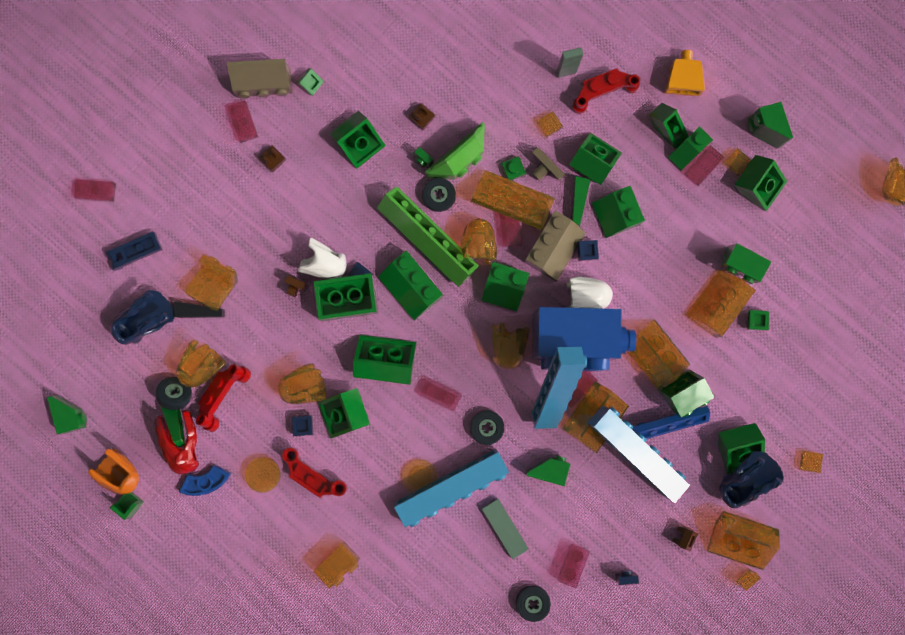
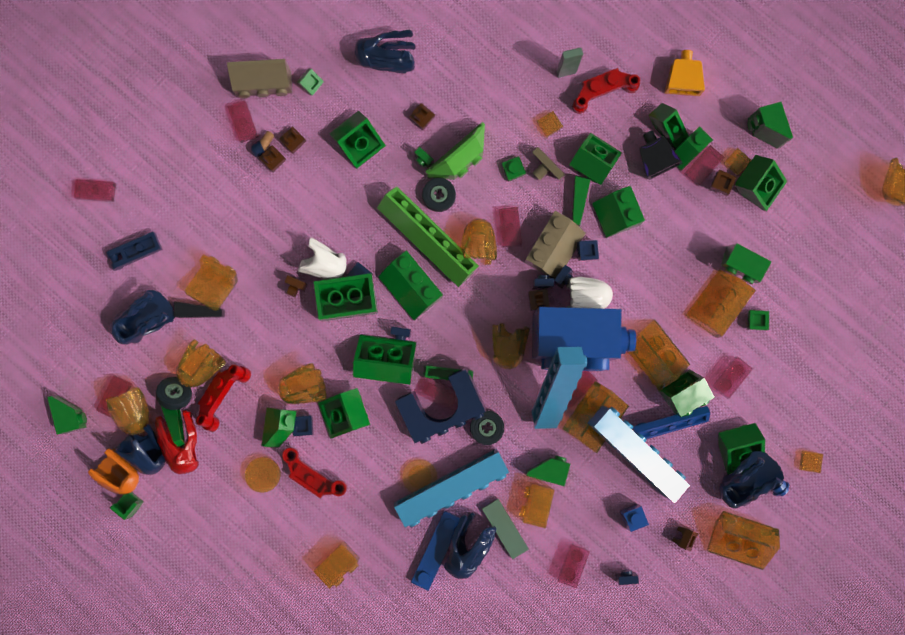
blue tile [179,465,232,496] -> none
clear yellow plate [471,170,555,230] -> none
green slope [481,262,530,312] -> none
black bush [516,585,551,622] -> none
clear yellow tile [736,570,761,591] -> none
none -> clear pink tile [96,375,132,419]
none -> clear yellow hair [106,387,149,435]
none -> dark blue hair [115,424,166,475]
none -> arm [250,131,274,157]
none -> green slope [261,407,296,447]
none -> reddish brown tile [279,126,306,154]
none -> dark blue hair [354,29,416,73]
none -> dark blue plate [390,327,411,341]
none -> dark blue arch [395,367,486,444]
none -> blue plate [411,510,460,591]
none -> green piece [423,366,473,380]
none -> dark blue hair [444,513,497,579]
none -> clear yellow brick [519,482,555,528]
none -> reddish brown tile [528,289,550,311]
none -> dark blue plate [533,275,554,288]
none -> dark blue plate [554,265,573,288]
none -> blue brick [620,504,649,532]
none -> black torso [639,131,683,180]
none -> reddish brown tile [710,170,737,196]
none -> clear pink plate [712,357,753,399]
none -> blue plate [772,480,789,496]

